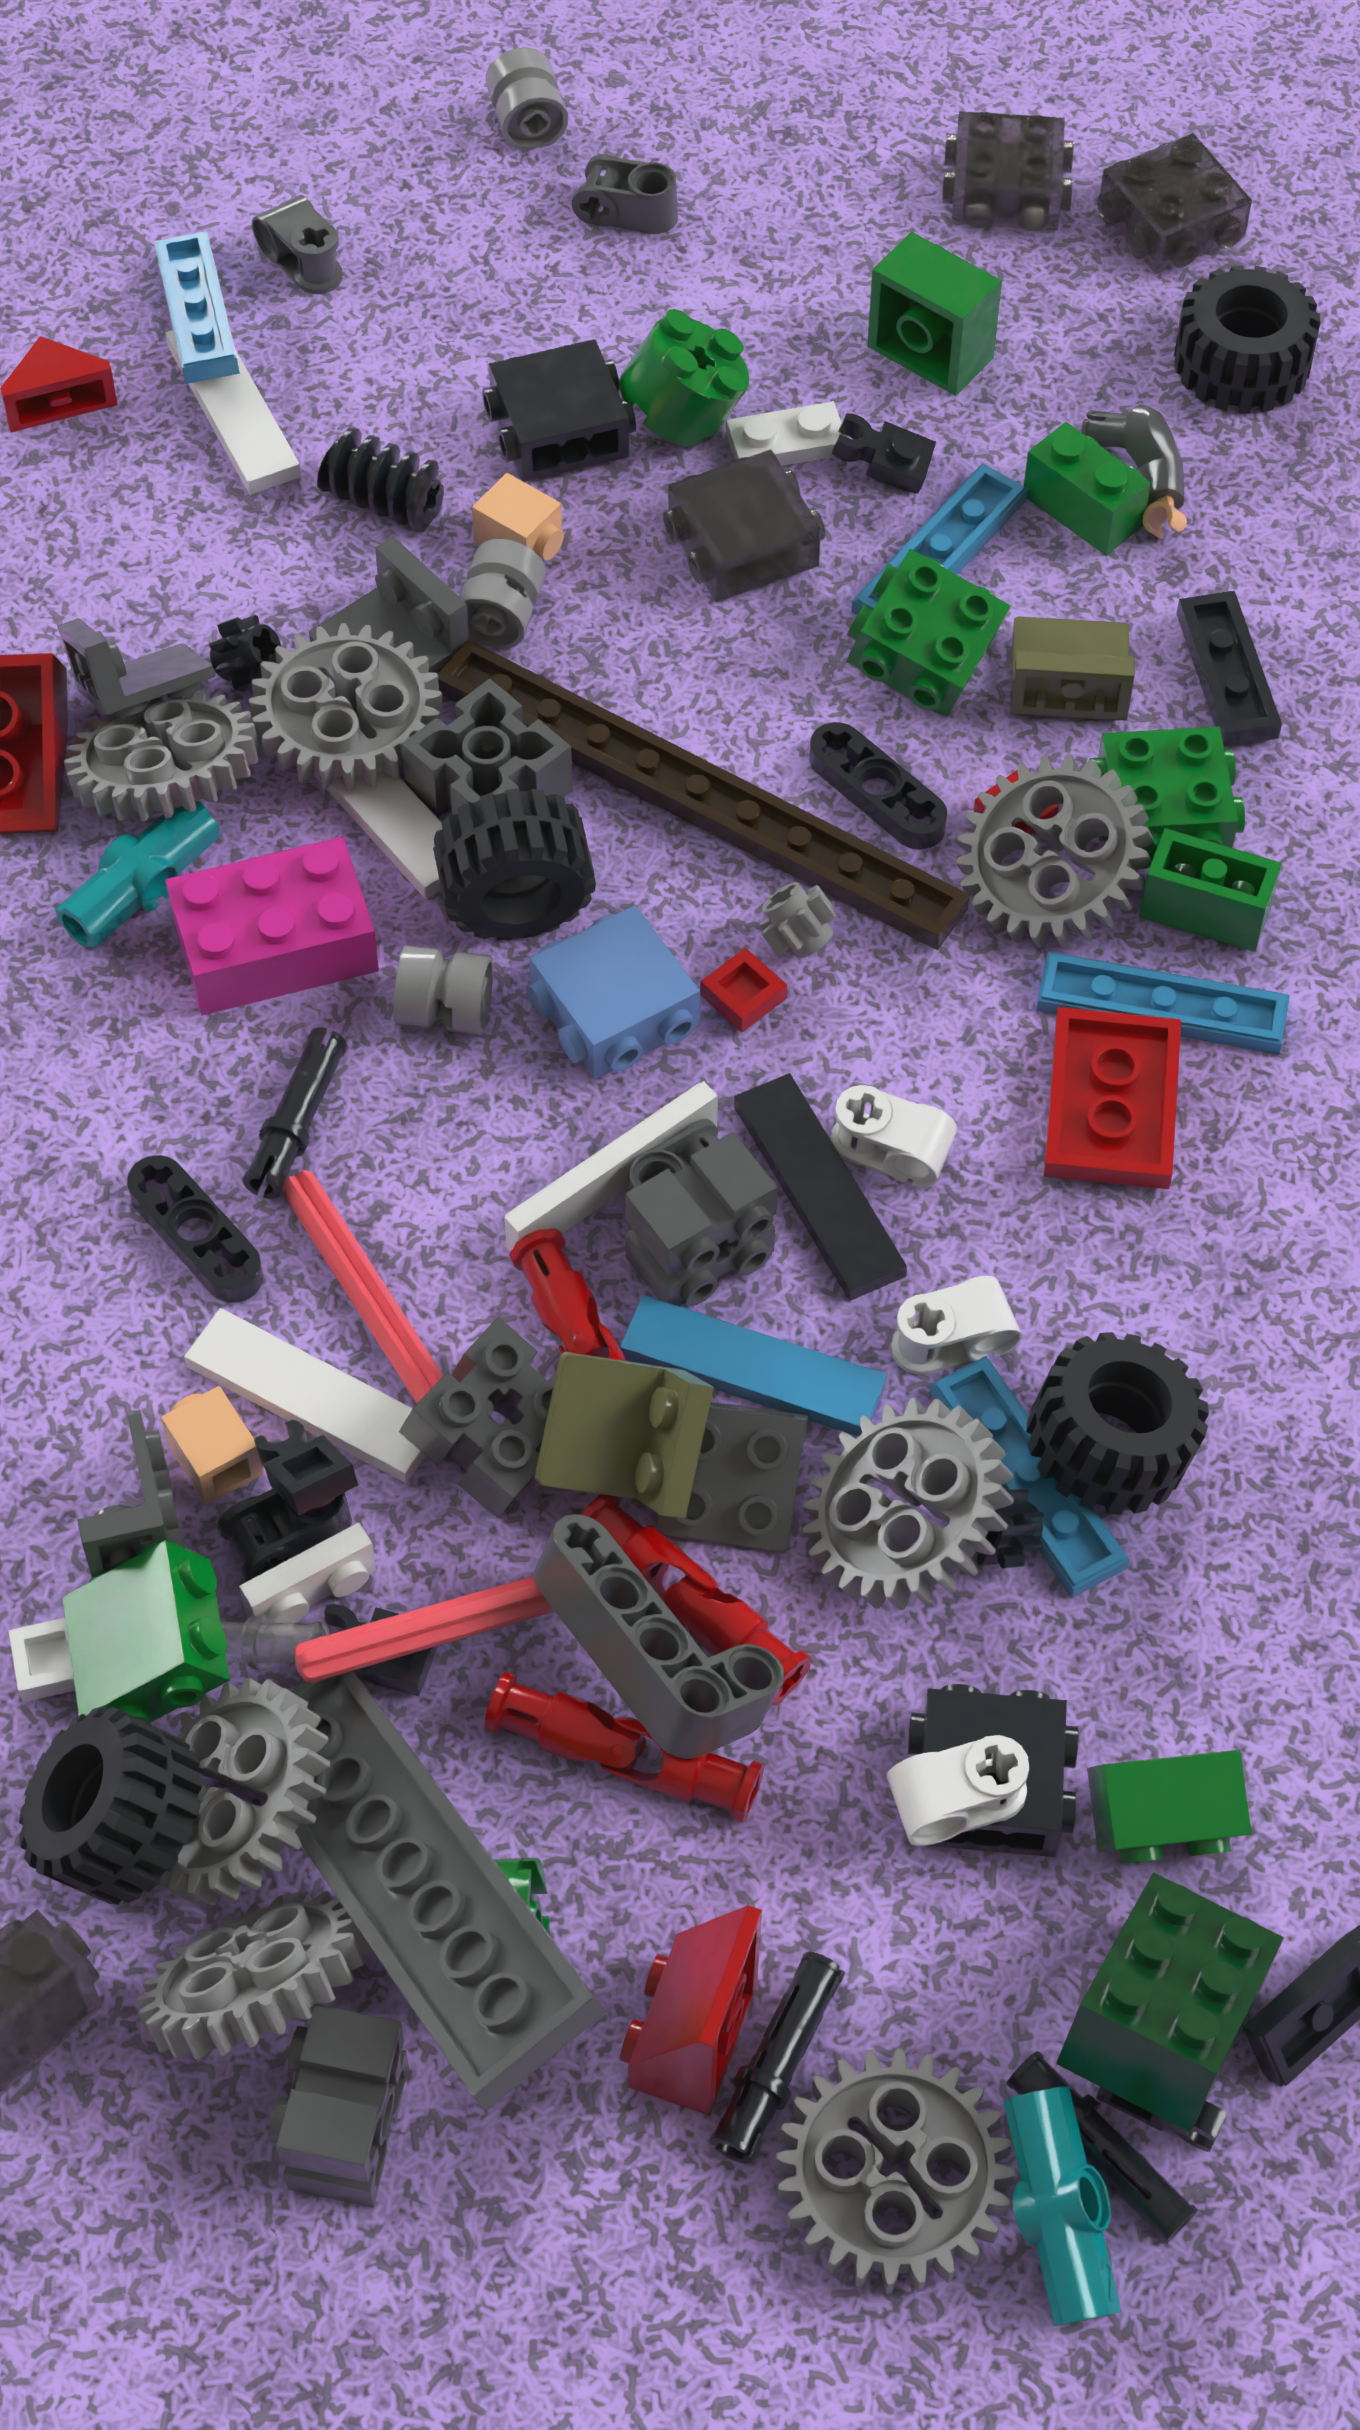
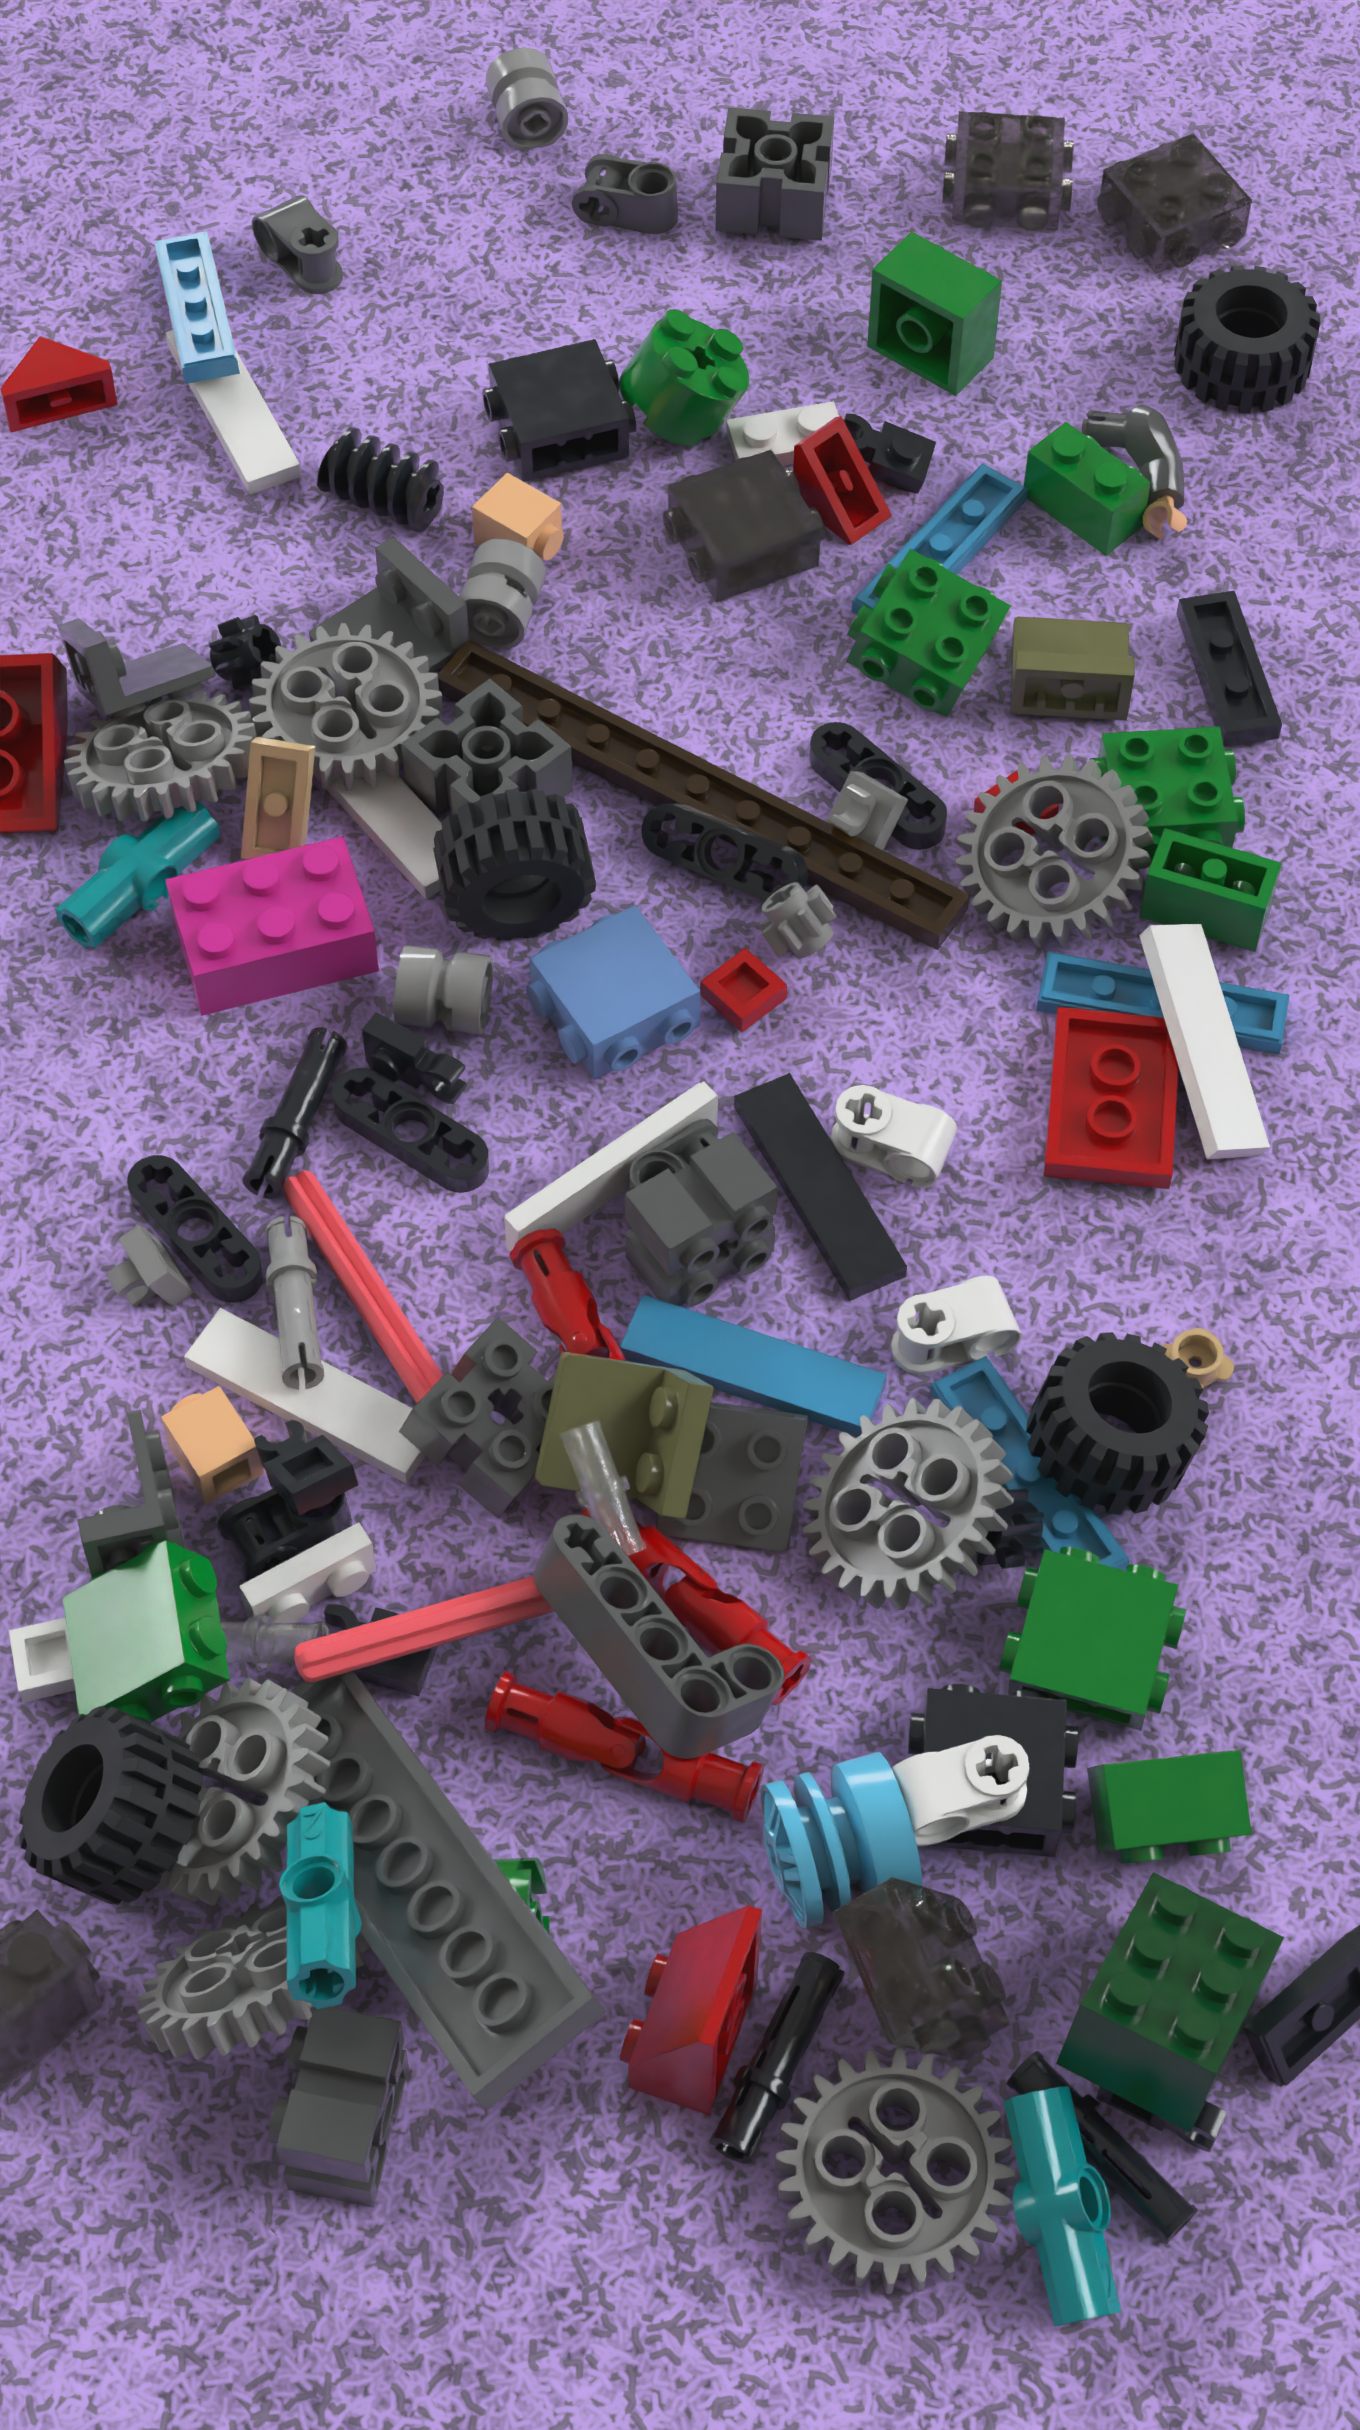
none -> light grey tile [106,1224,195,1307]
none -> tan plate [241,737,315,860]
none -> light grey pin [265,1216,324,1390]
none -> teal piece [279,1802,362,2009]
none -> black beam [332,1068,489,1193]
none -> black plate [362,1012,467,1105]
none -> clear pin [559,1419,647,1556]
none -> black beam [641,803,808,901]
none -> dark grey brick [715,107,835,241]
none -> medium azure wheel [761,1752,923,1928]
none -> red slope [792,416,892,545]
none -> light grey tile [826,771,908,850]
none -> clear smoke brick [833,1877,1011,2061]
none -> green brick [999,1547,1187,1731]
none -> white tile [1139,924,1270,1159]
none -> tan plate [1161,1328,1234,1394]

